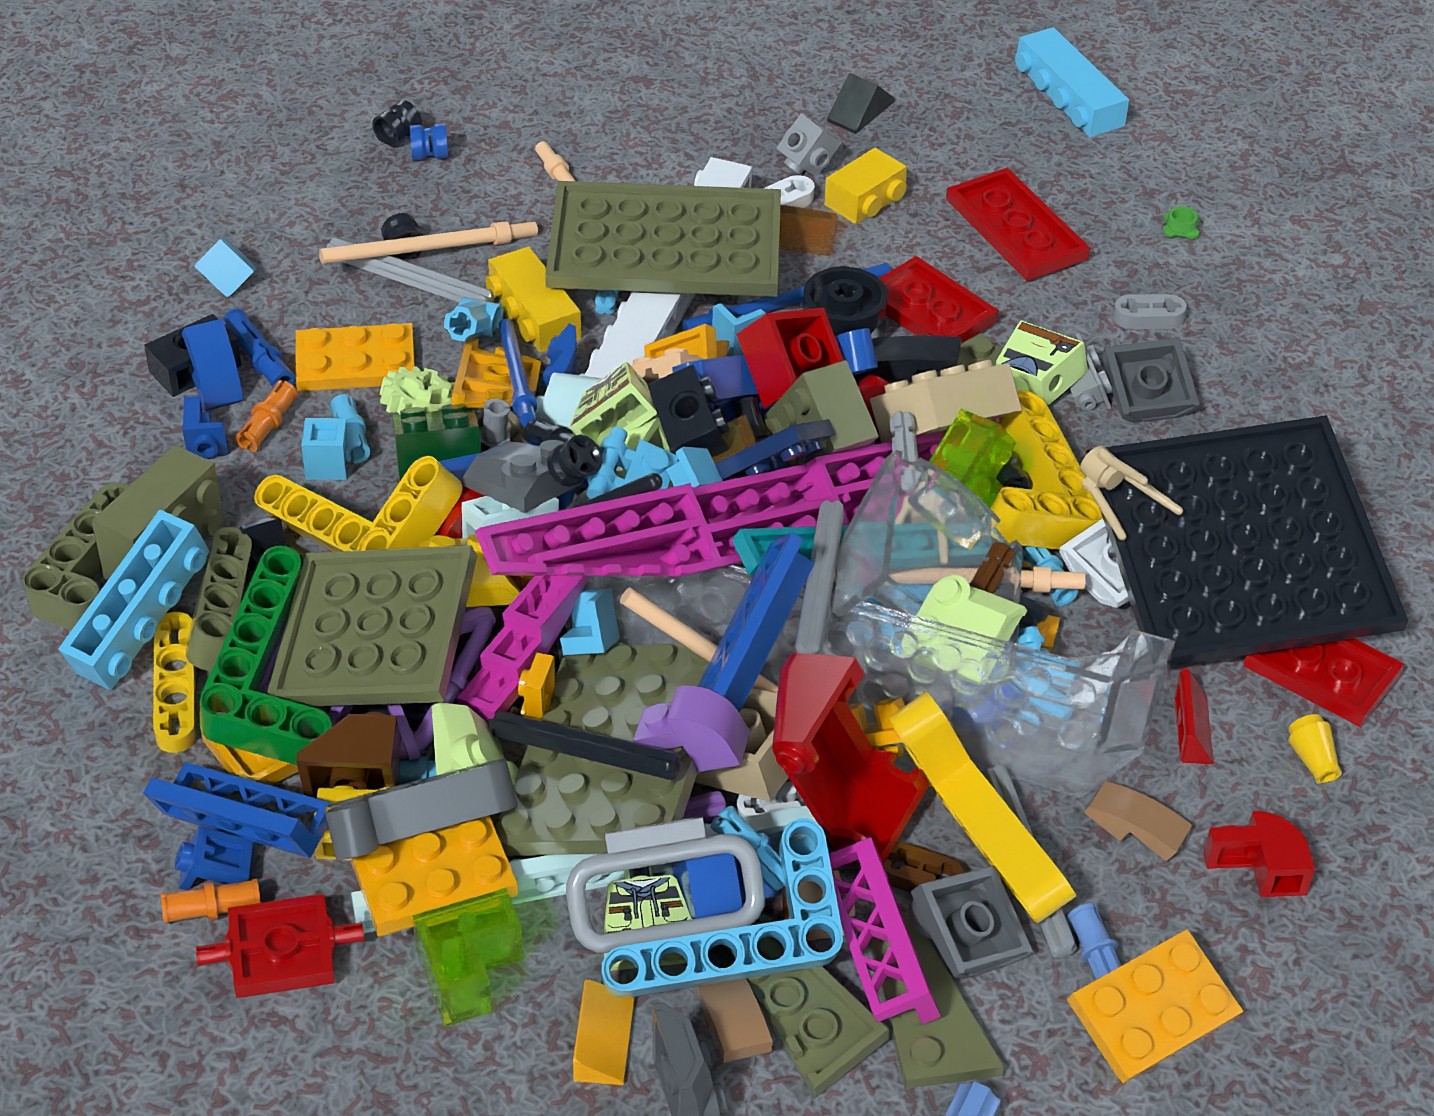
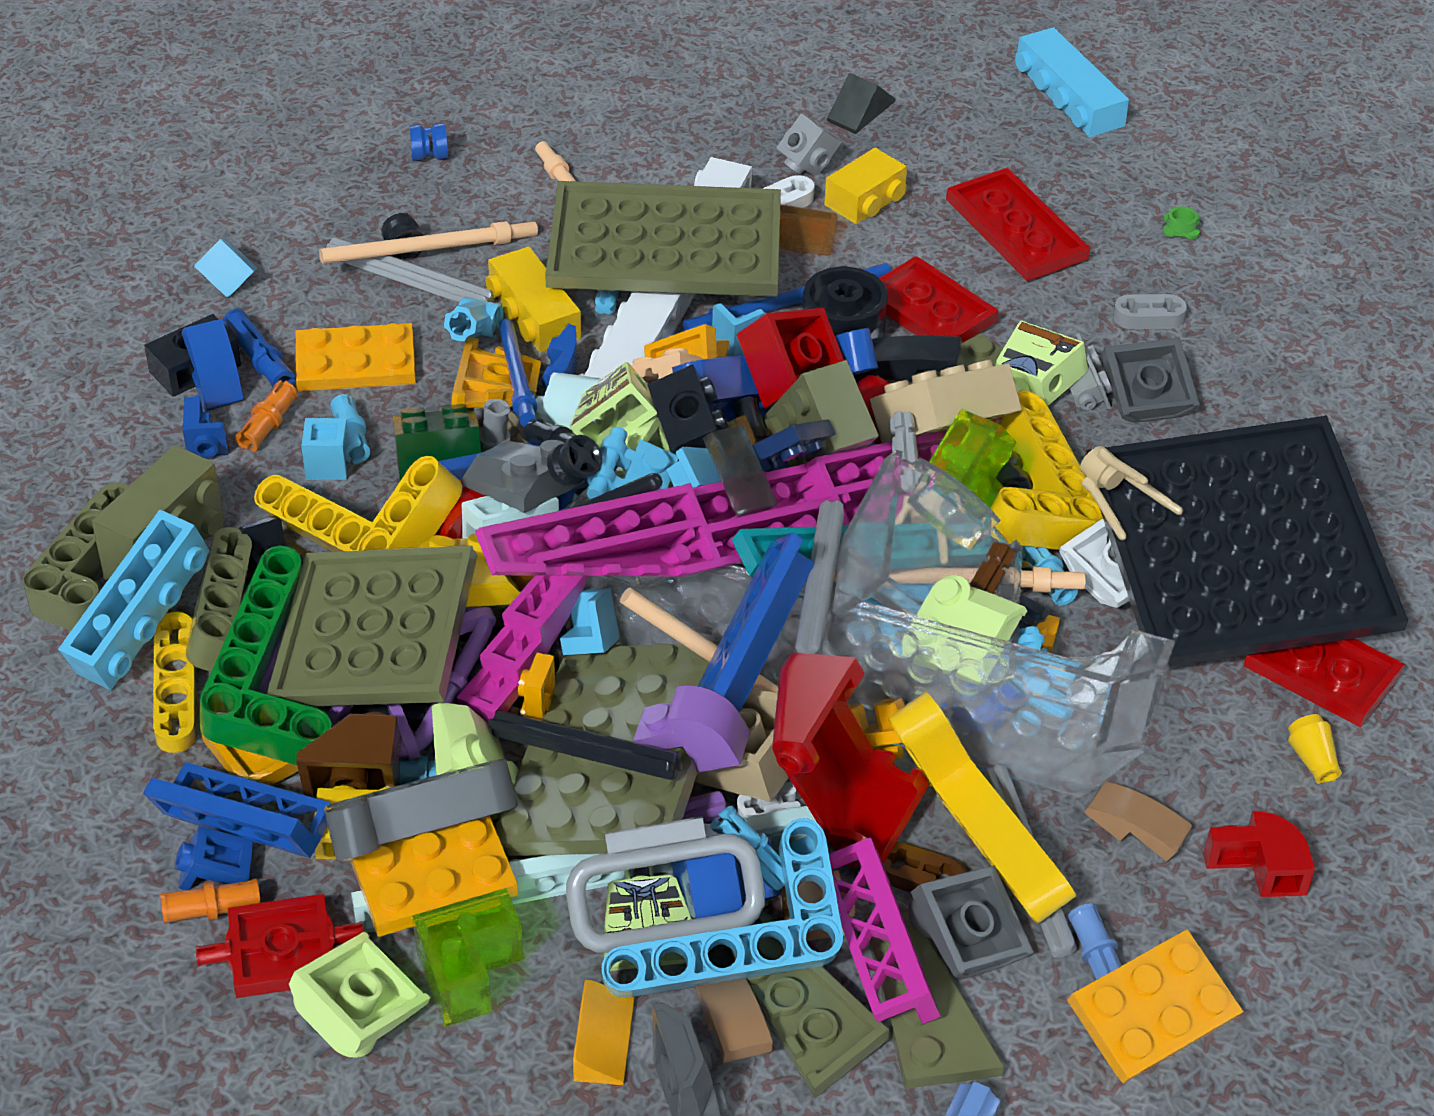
black wheel [372,100,422,148] -> none
yellowish green gear [379,366,455,415] -> none
red slope [1174,668,1214,764] -> none
none -> yellowish green slope [289,931,430,1058]
none -> clear smoke plate [703,425,777,517]

